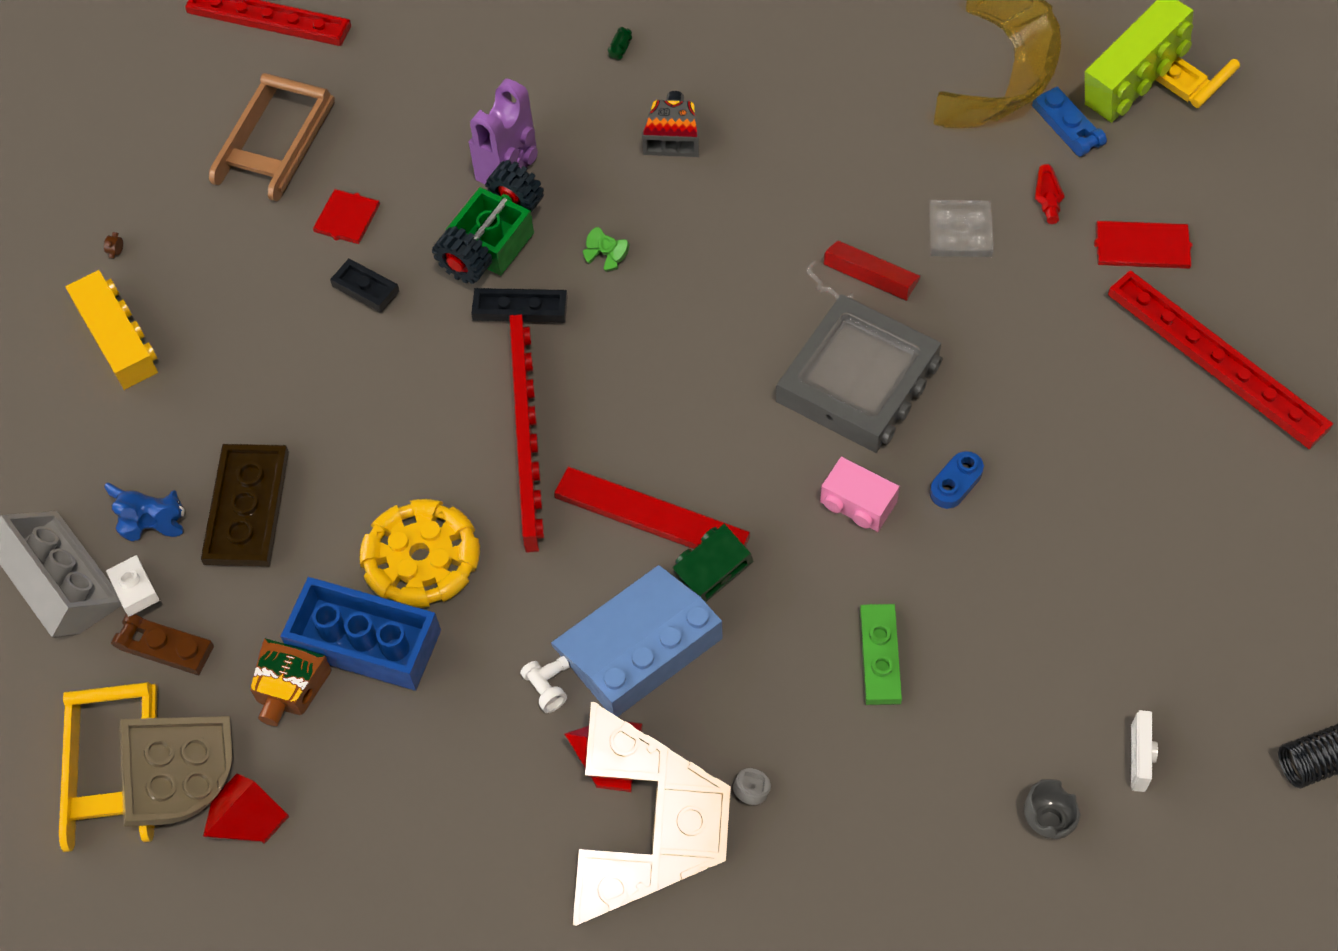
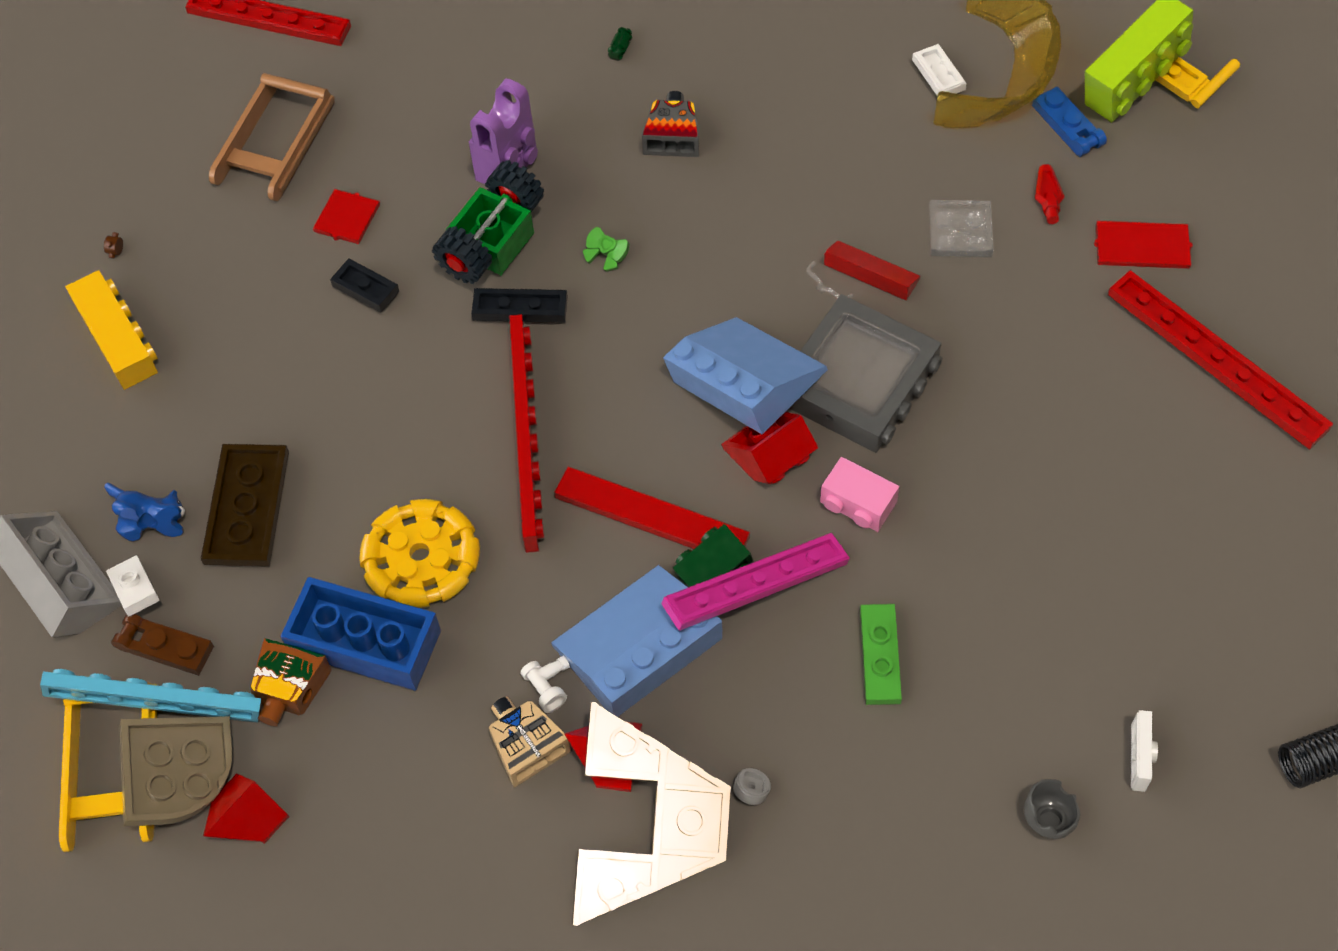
blue plate [930,451,984,509] -> none
none -> medium azure plate [40,669,261,723]
none -> tan torso [489,696,571,788]
none -> dark pink tile [661,533,850,631]
none -> medium blue slope [663,317,828,434]
none -> red slope [721,412,819,484]
none -> white plate [912,44,967,100]

